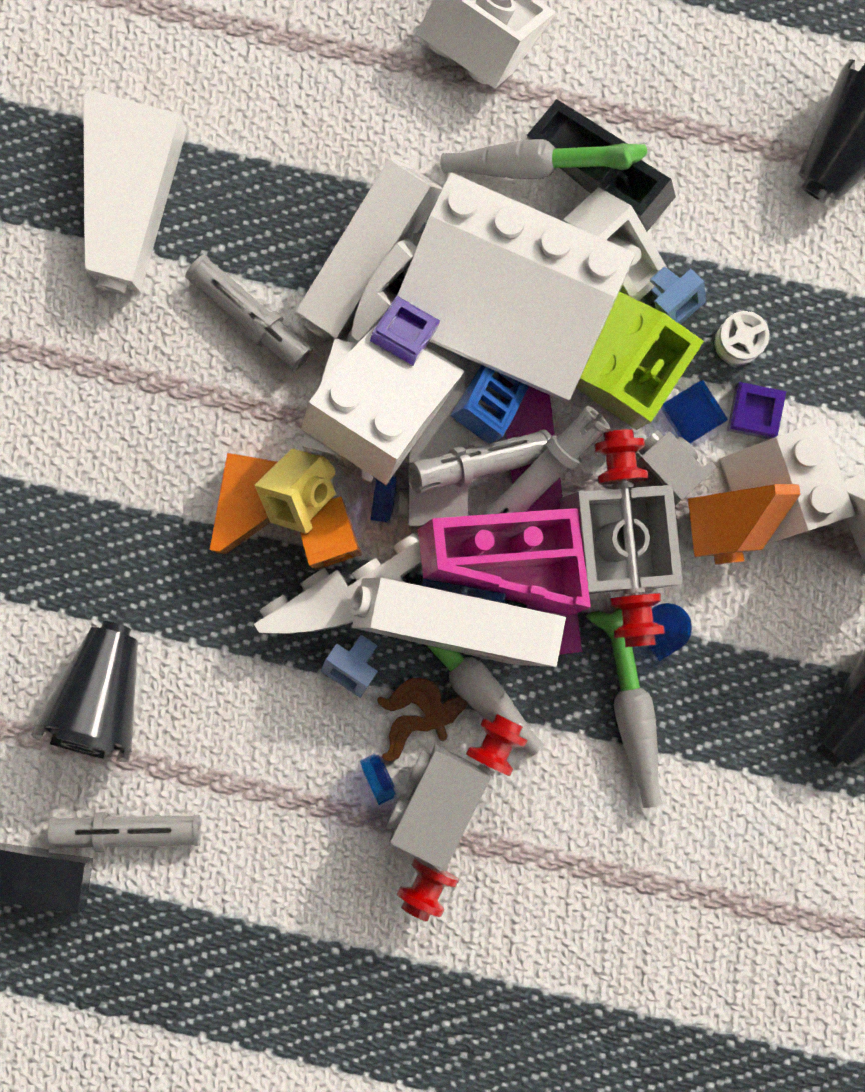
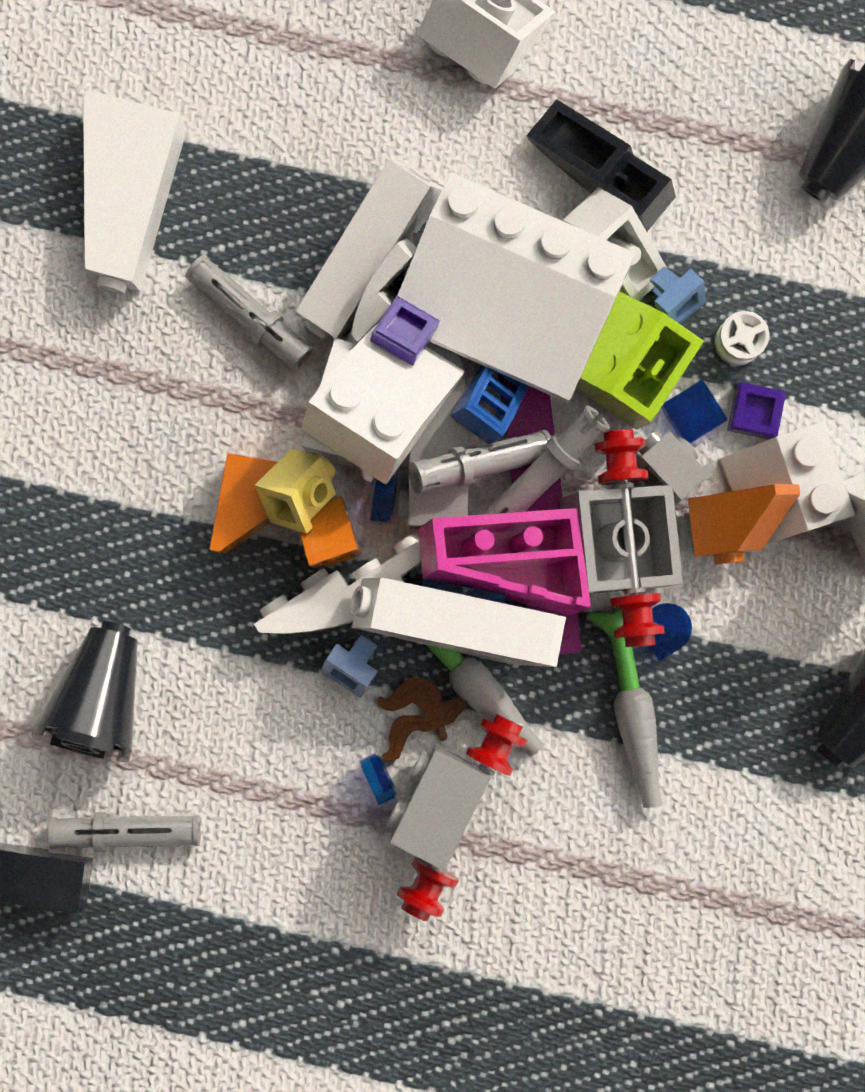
light grey piece [440,139,648,179] -> none

